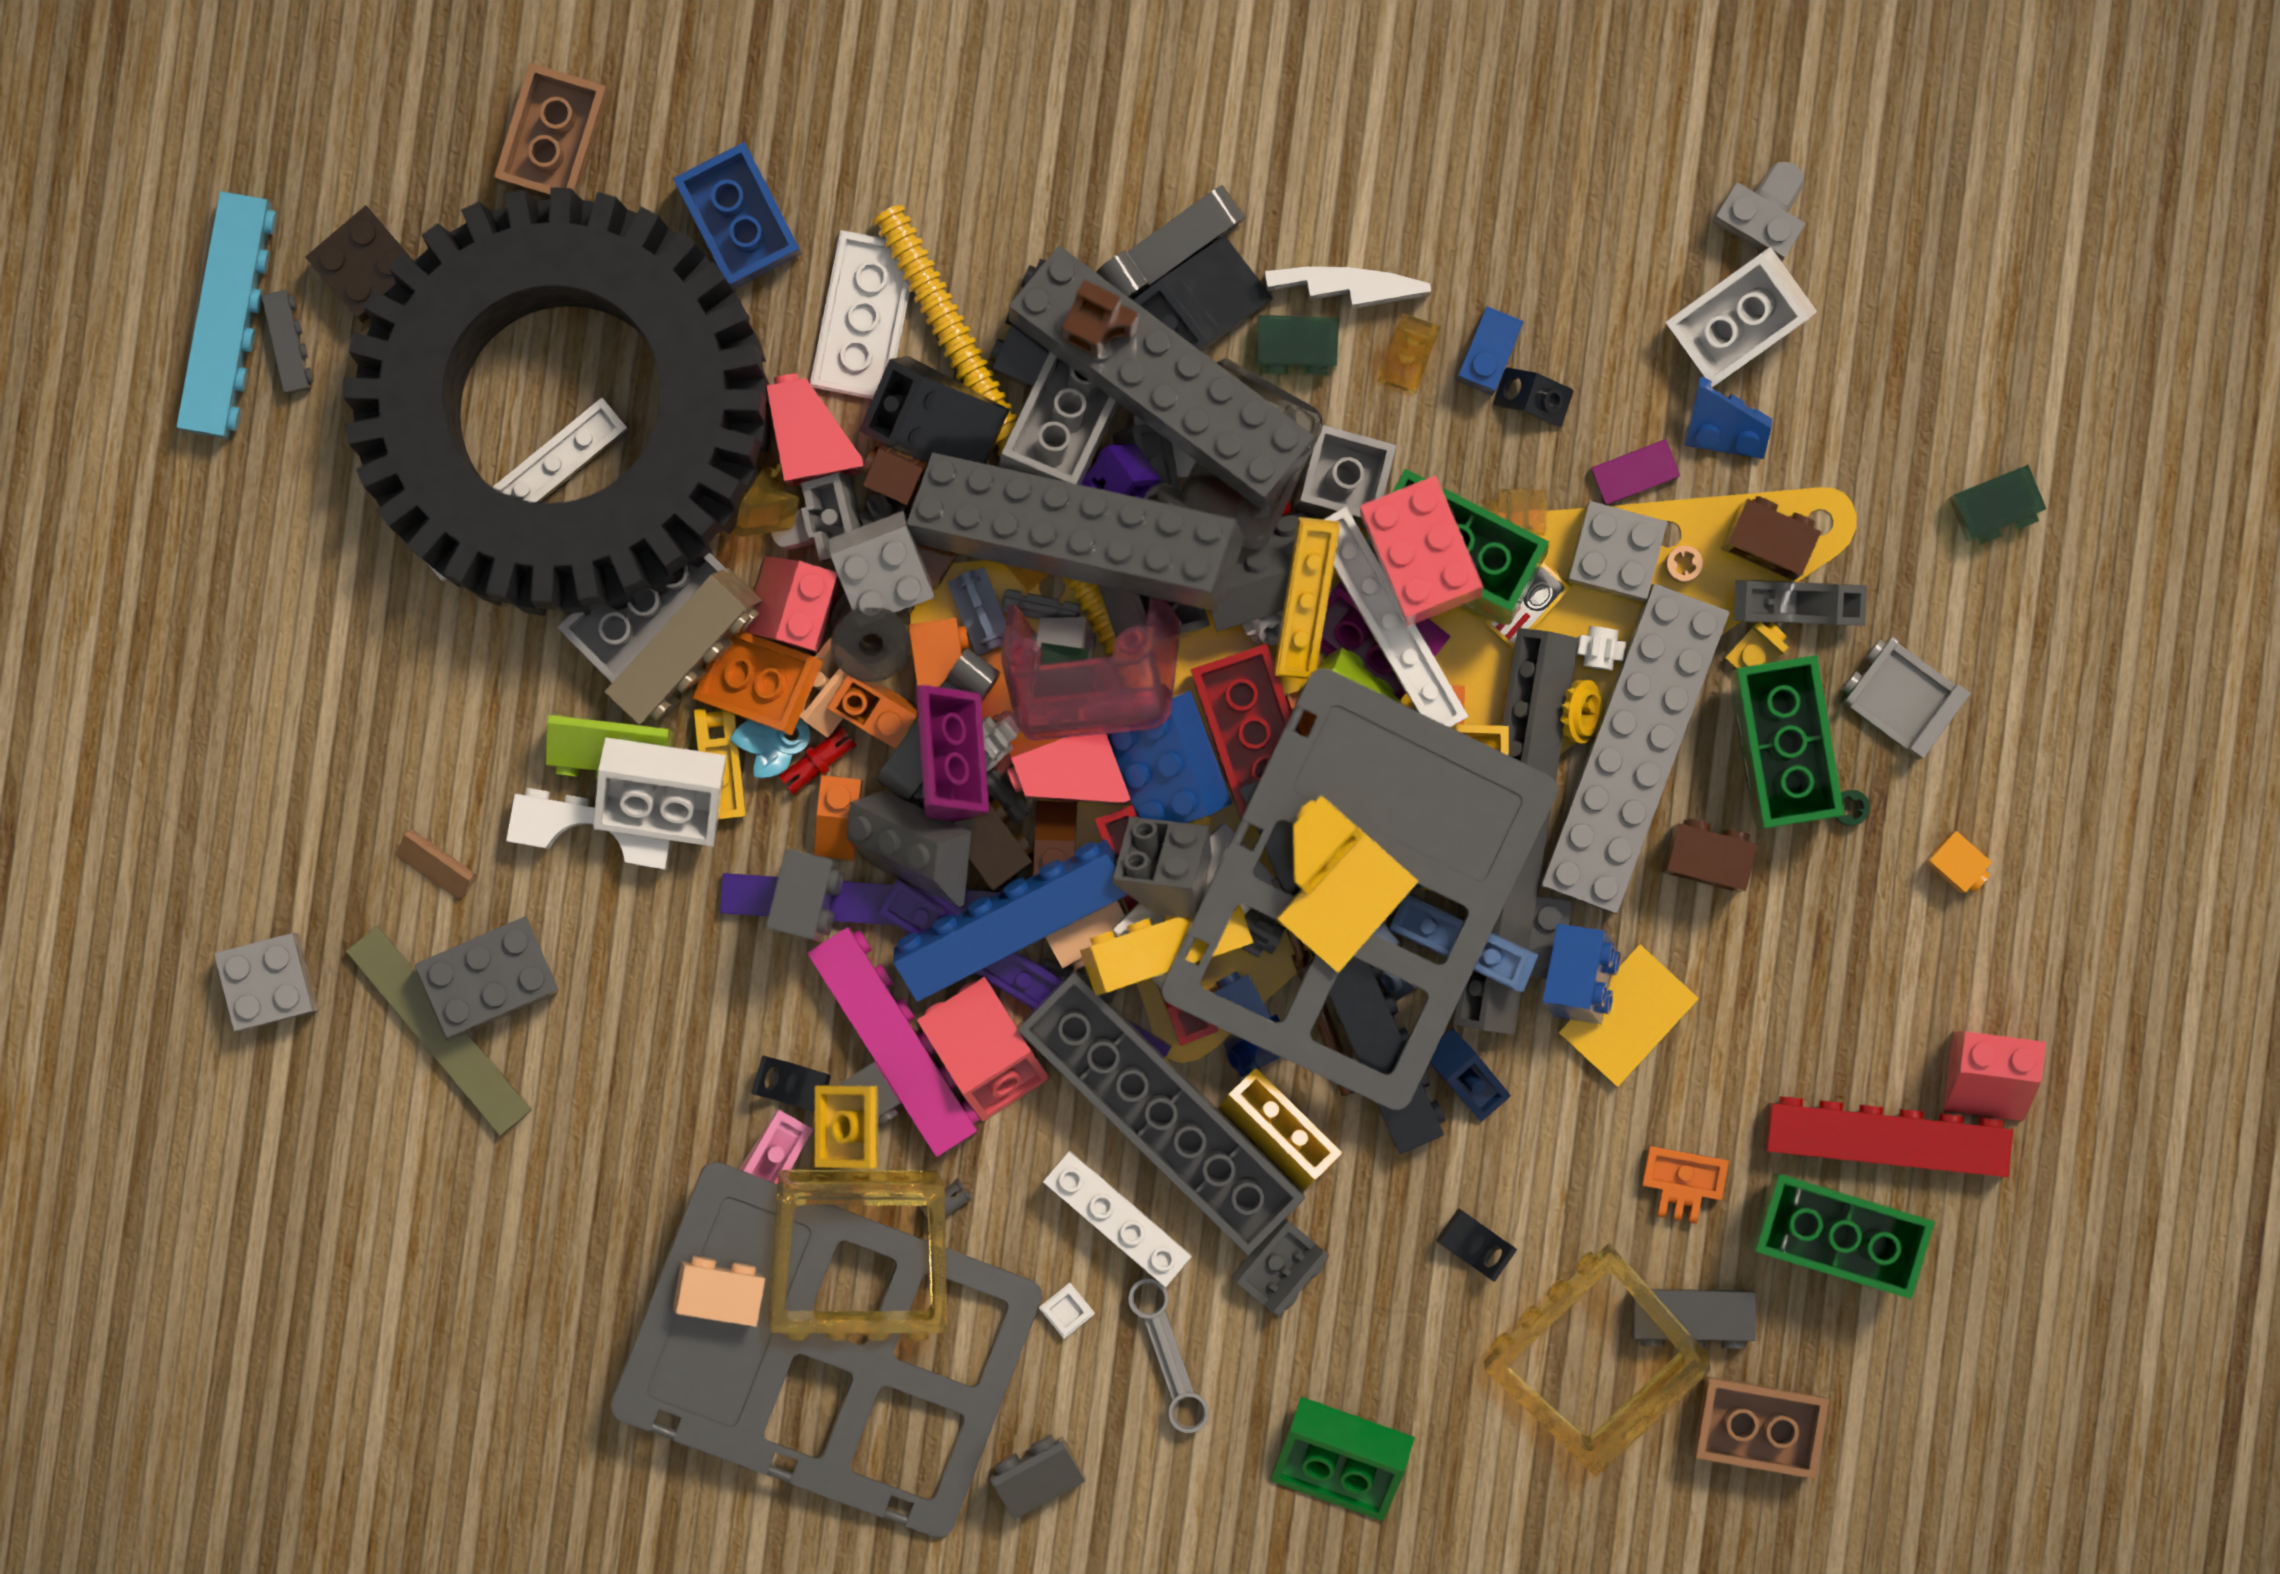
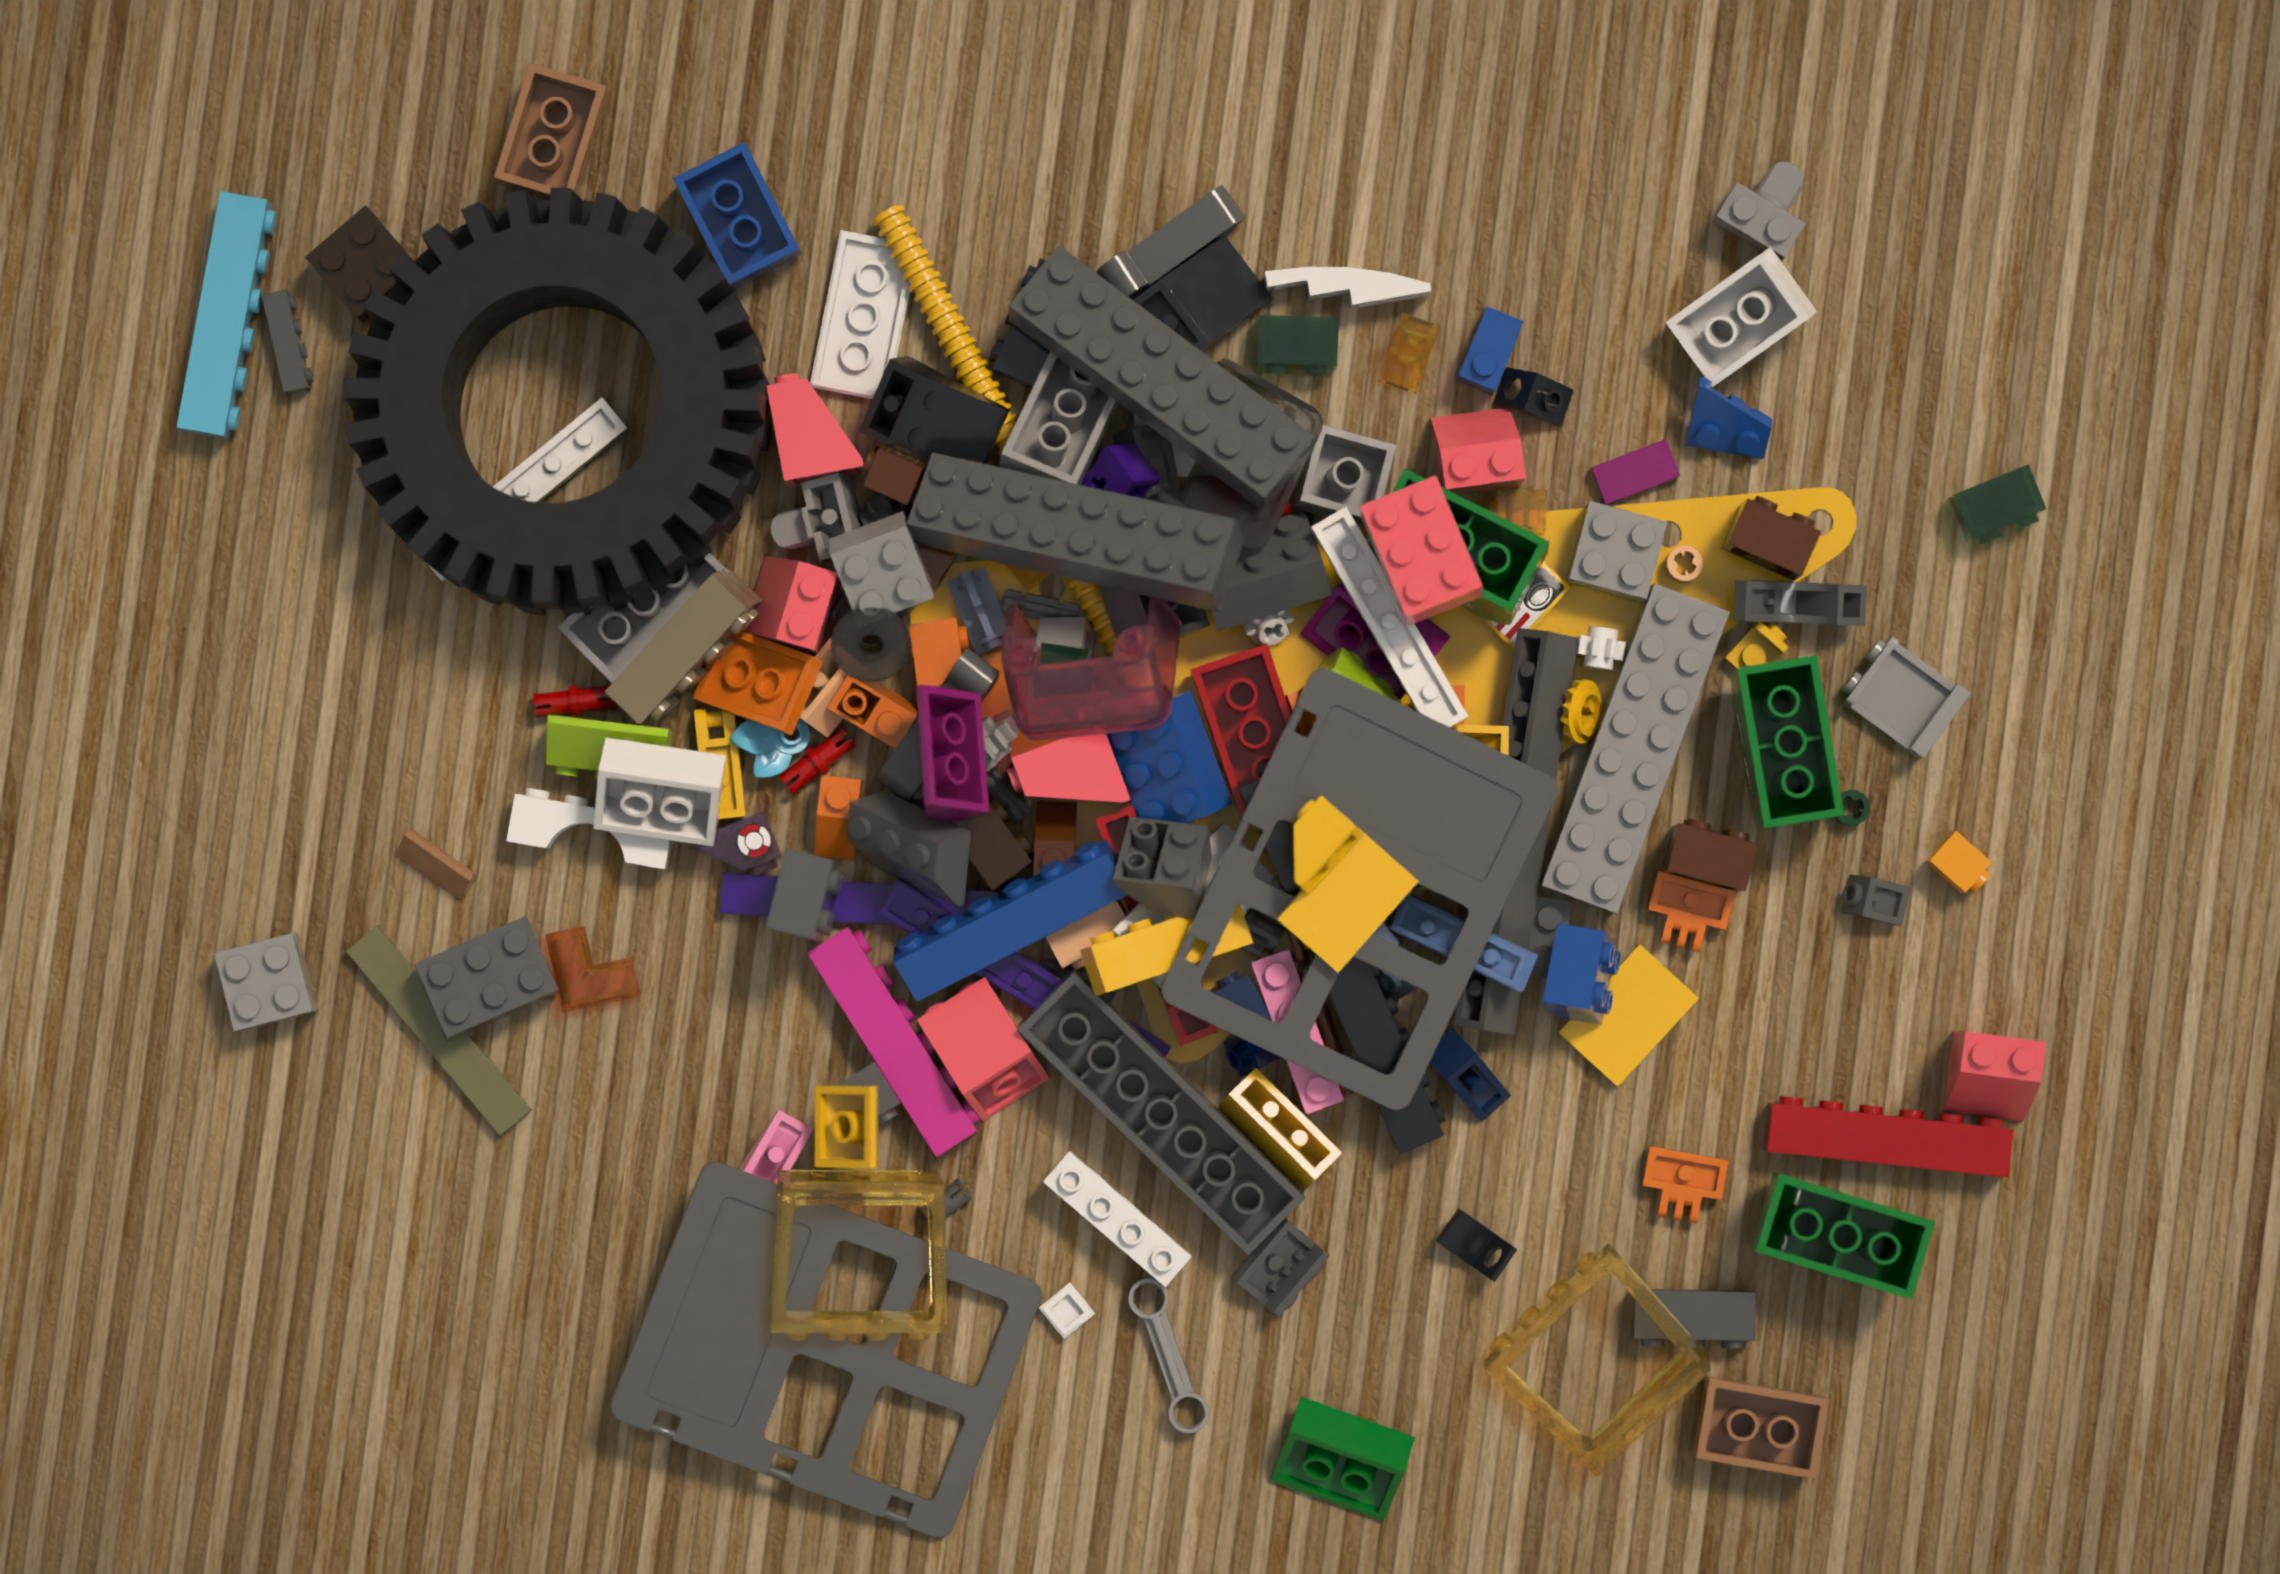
light nougat brick [672,1256,765,1327] -> none
clear yellow slope [735,460,799,537] -> none
black bracket [751,1055,831,1112] -> none
dark grey slope [990,1434,1086,1520] -> none
reddish brown brick [1061,280,1139,358] -> none
yellow tile [1273,517,1340,679] -> none
none -> red pin [533,684,617,719]
none -> clear orange brick [545,926,641,1013]
none -> slope [690,811,784,876]
none -> bright pink arch [1250,948,1344,1114]
none -> coral slope [1430,408,1526,495]
none -> orange hinge [1647,871,1736,952]
none -> dark grey bracket [1841,874,1911,926]

